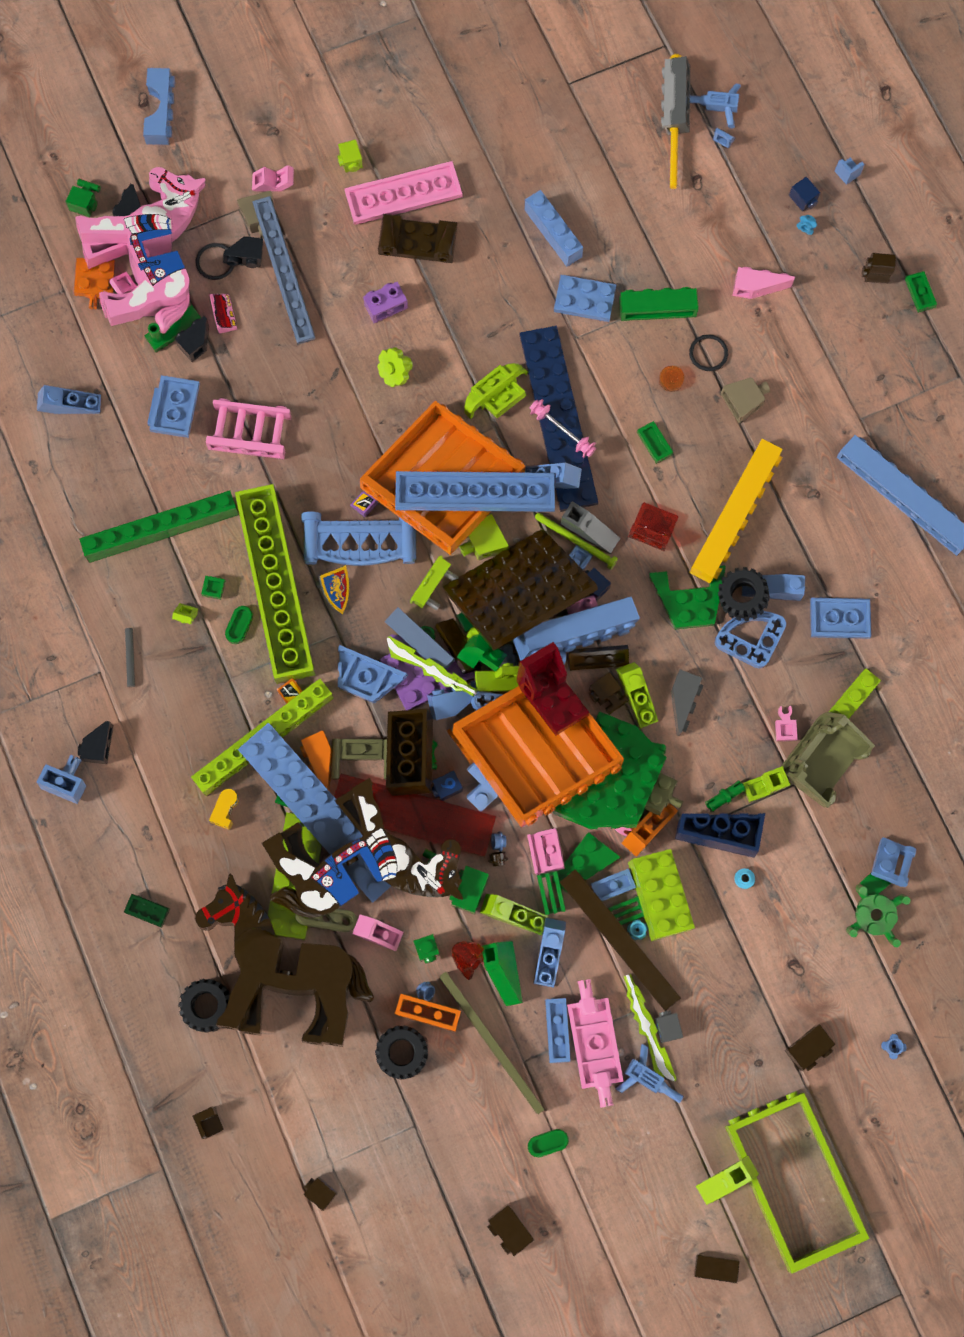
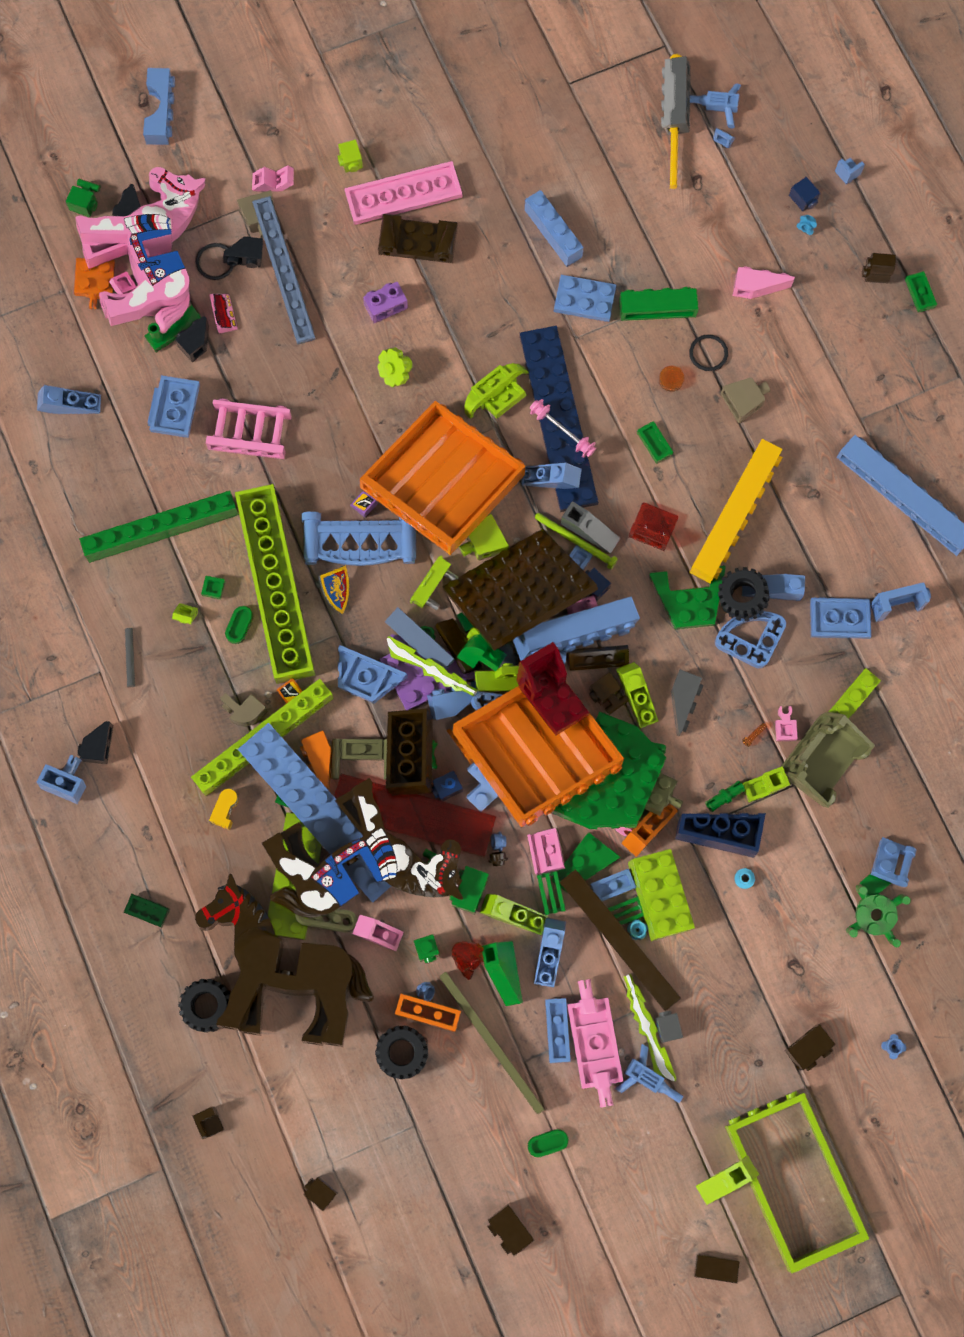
medium blue plate [395,471,555,512] -> none
none -> dark tan brick [220,693,268,727]
none -> clear orange piece [742,723,767,747]
none -> medium blue panel [870,582,931,622]

